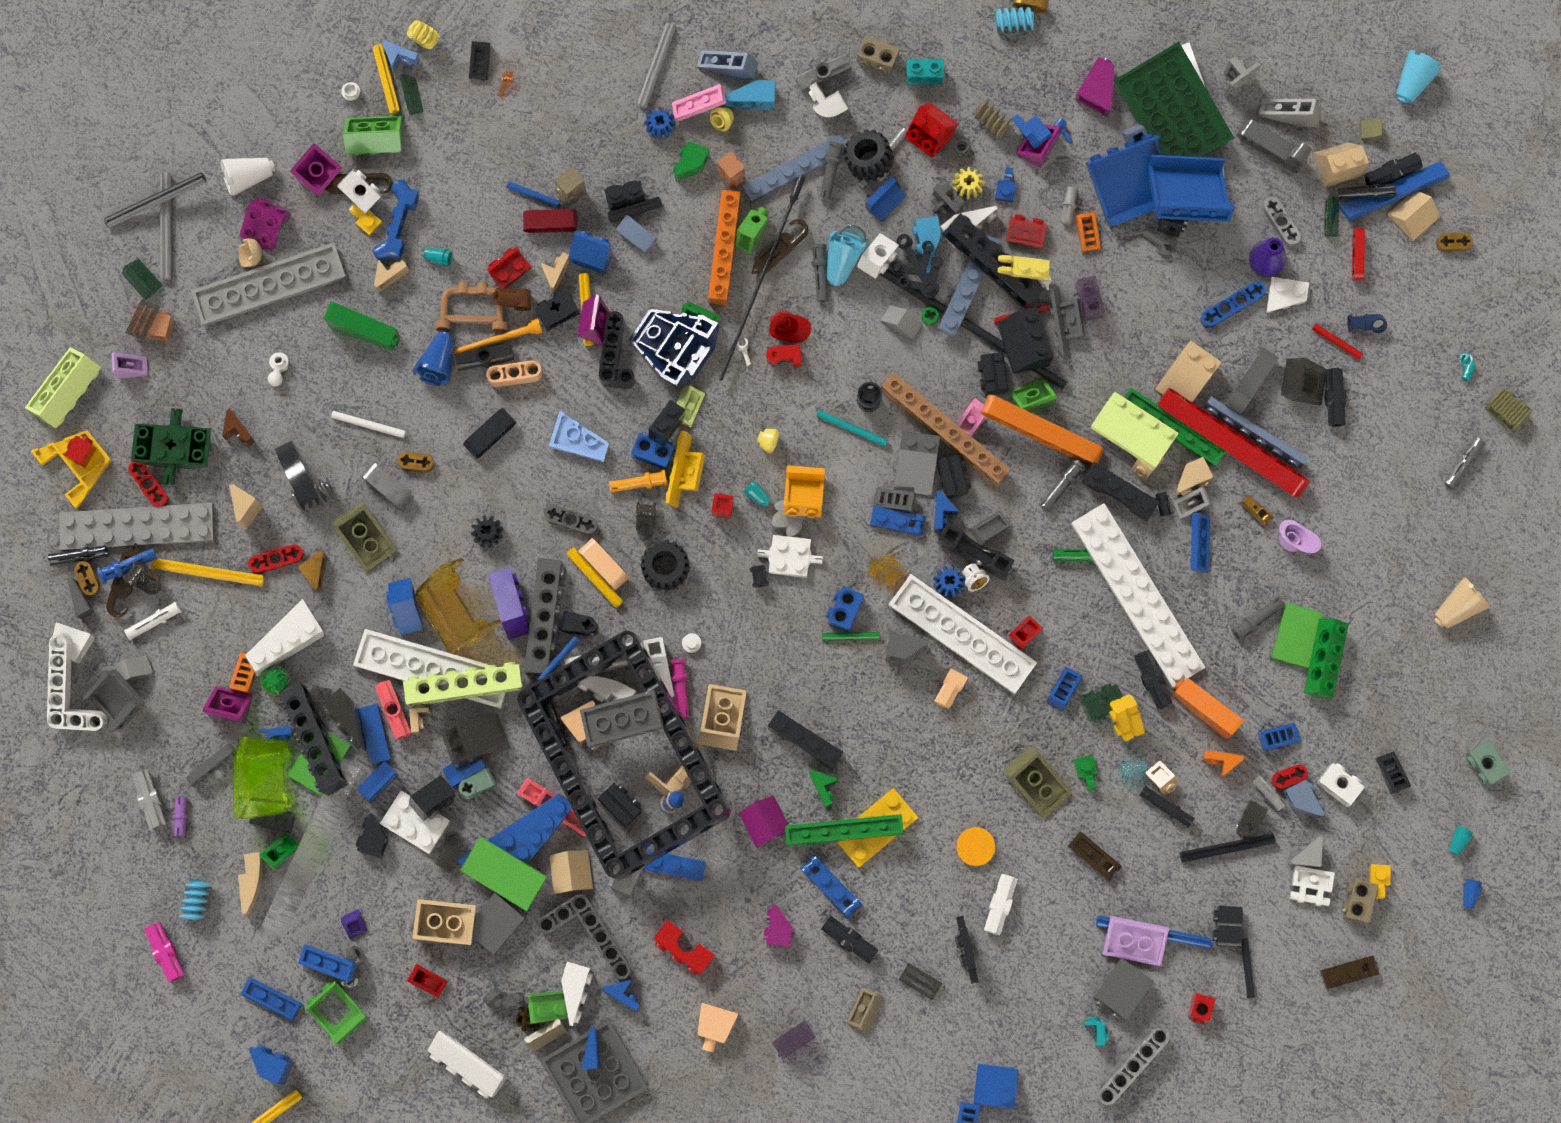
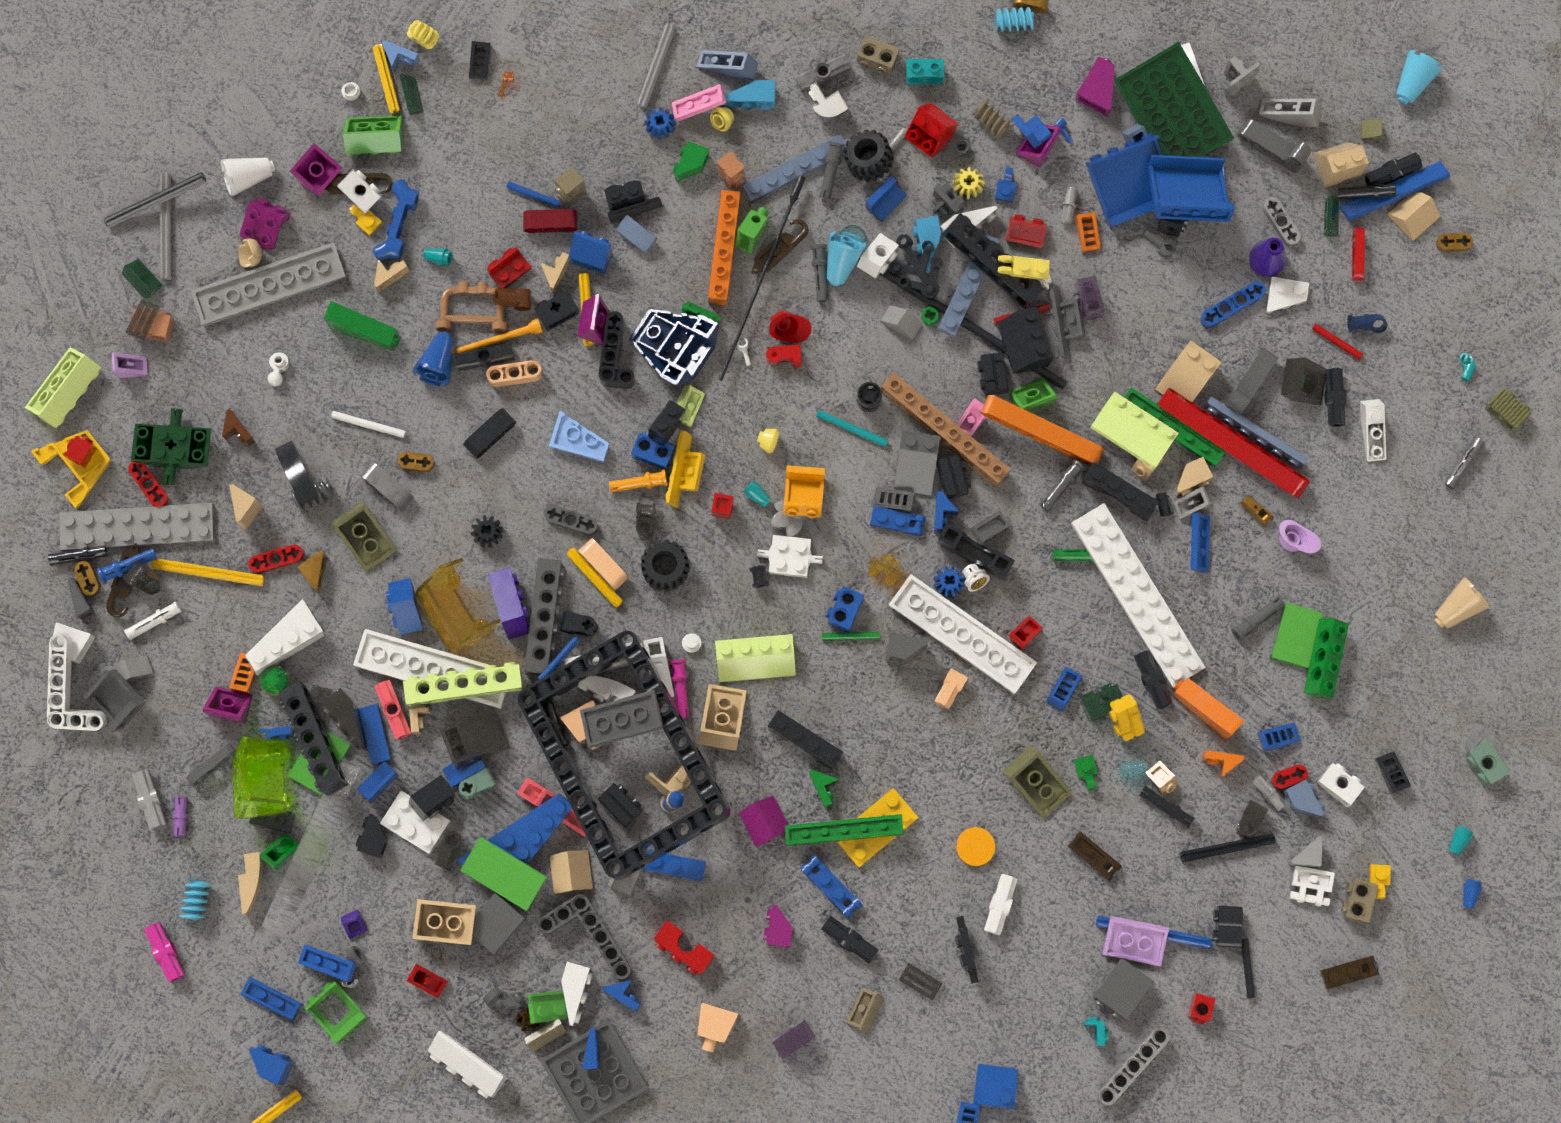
none -> yellowish green slope [715,634,796,683]
none -> white slope [1360,399,1386,462]

